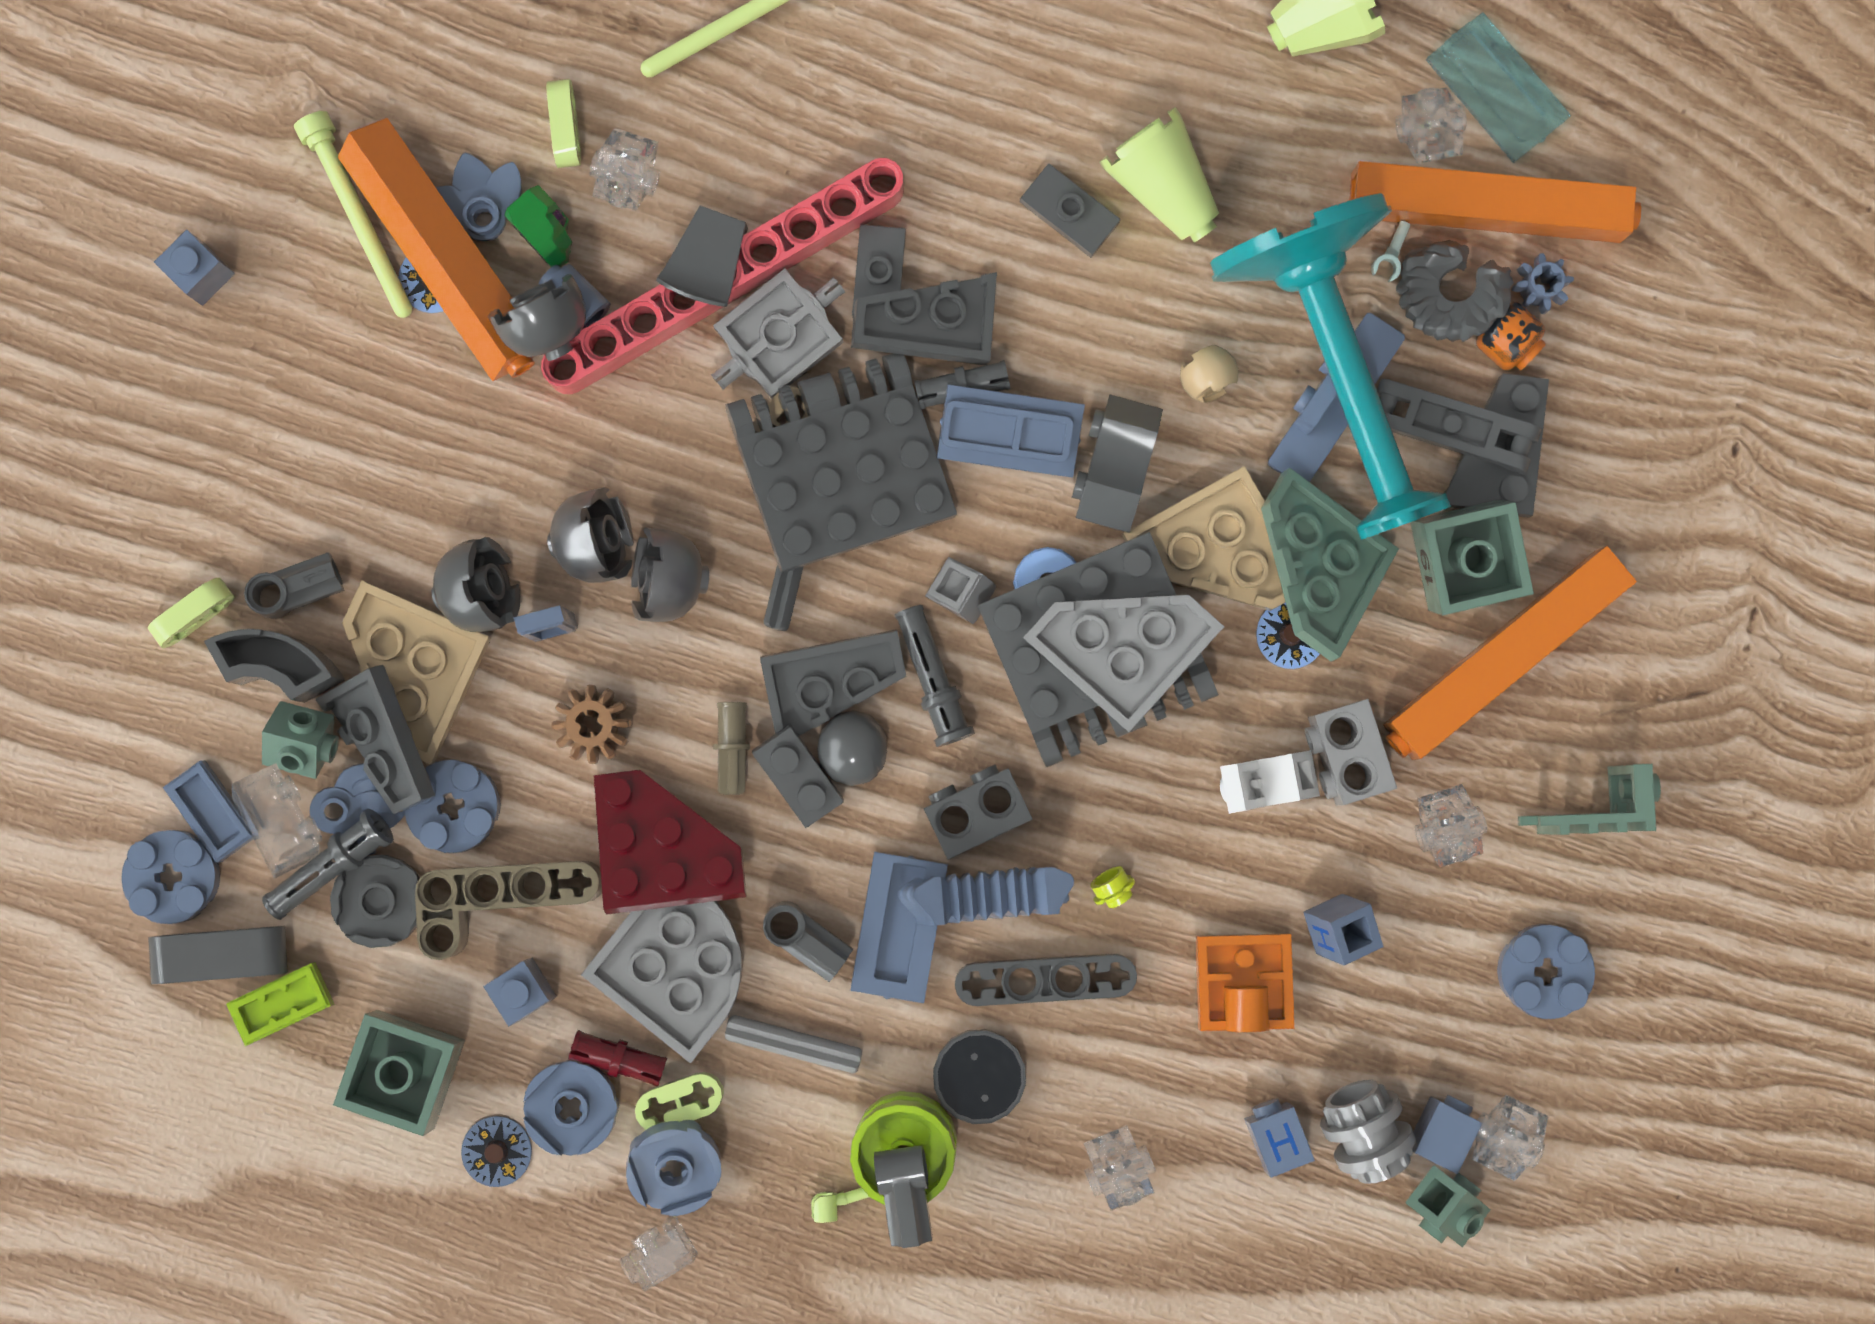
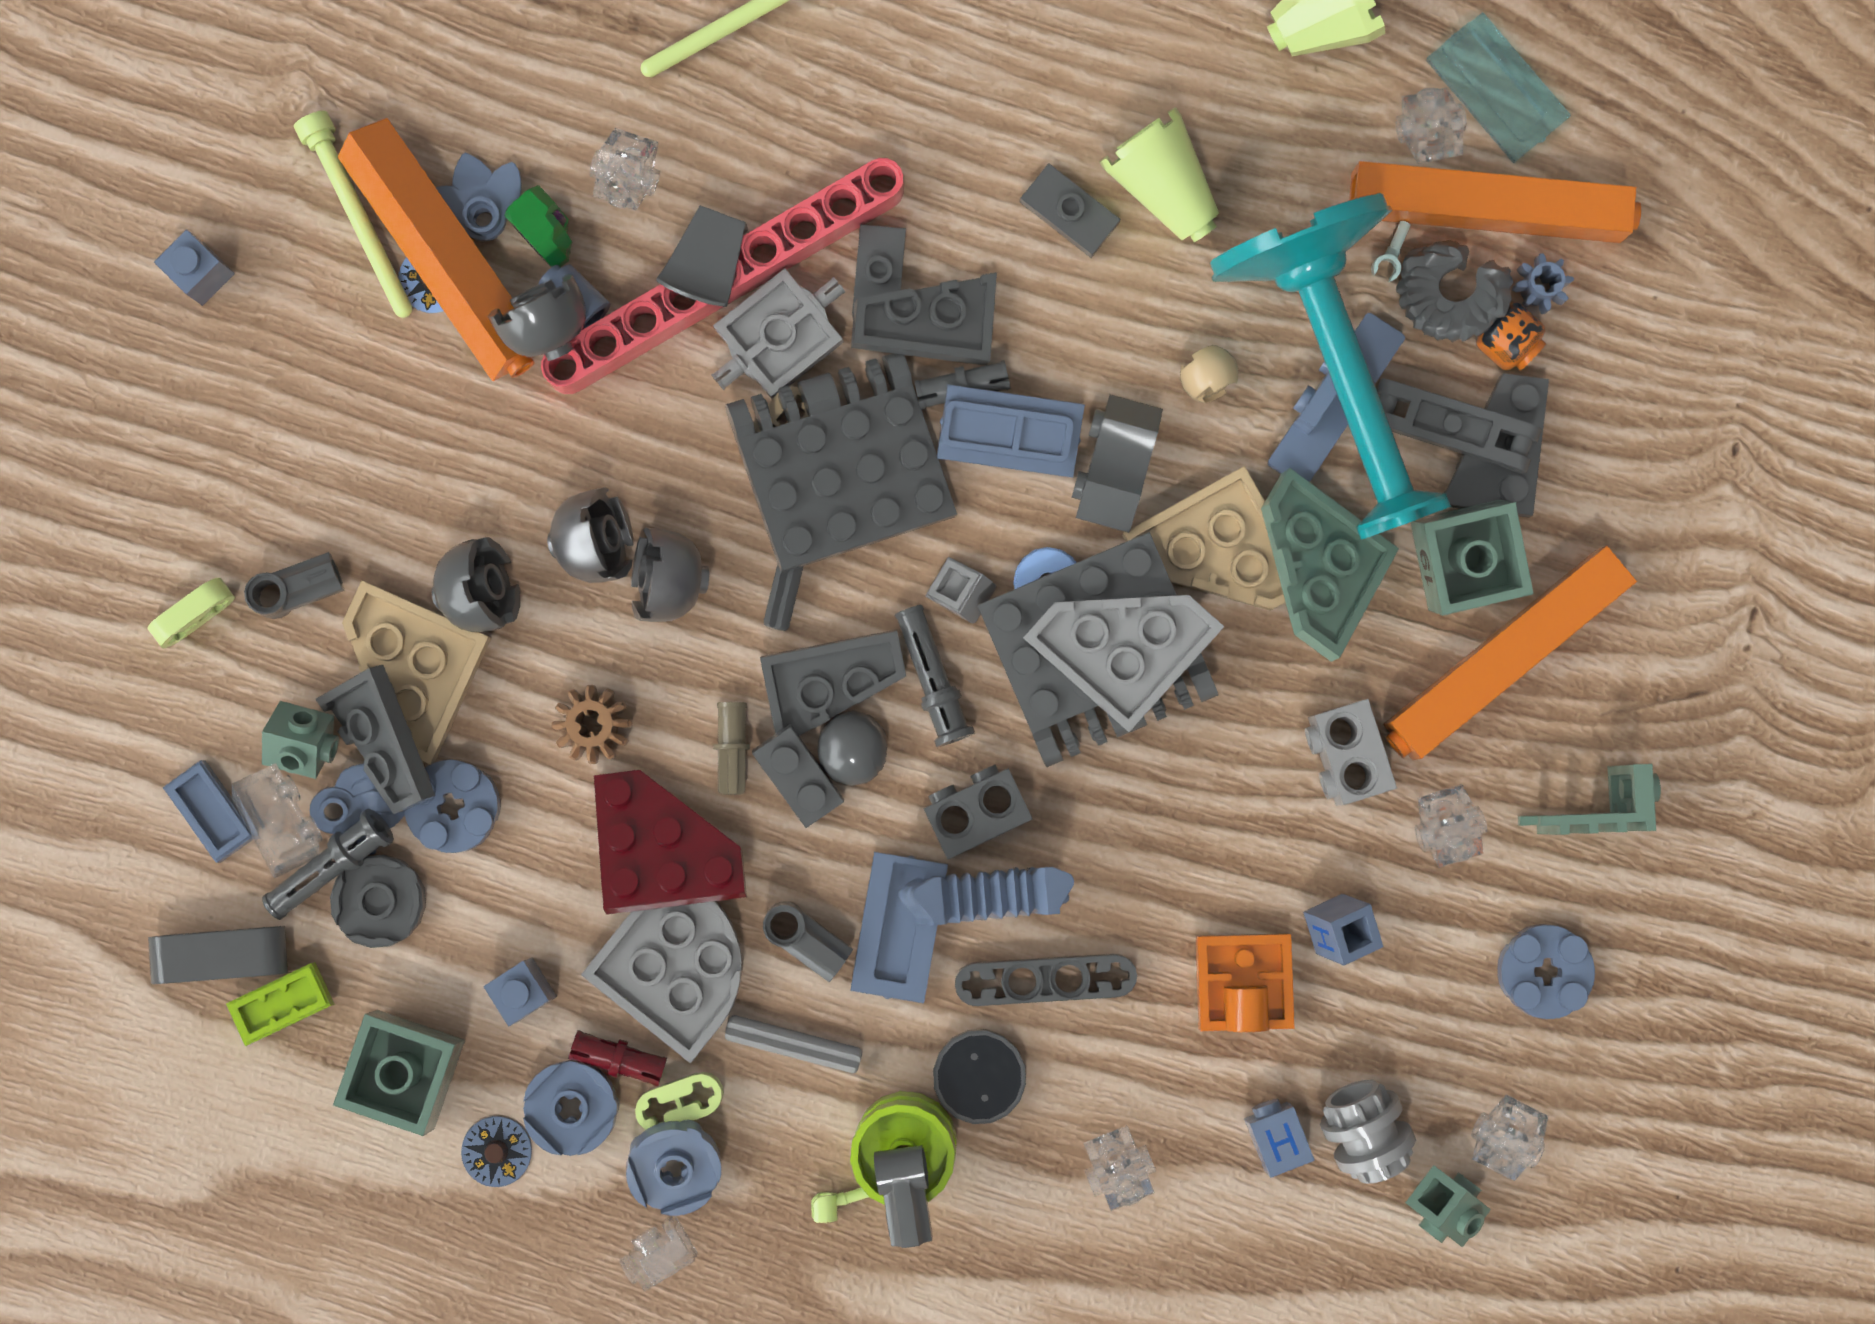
sand blue plate [122,830,220,924] -> none
dark grey brick [204,629,345,703] -> none
dark tan beam [415,861,602,960] -> none
sand blue tile [514,605,578,642] -> none
yellowish green beam [546,79,581,168] -> none
neon yellow plate [1090,866,1135,908] -> none
white brick [1220,750,1320,813] -> none
piece [1256,602,1320,669] -> none
sand blue brick [1412,1094,1482,1174] -> none

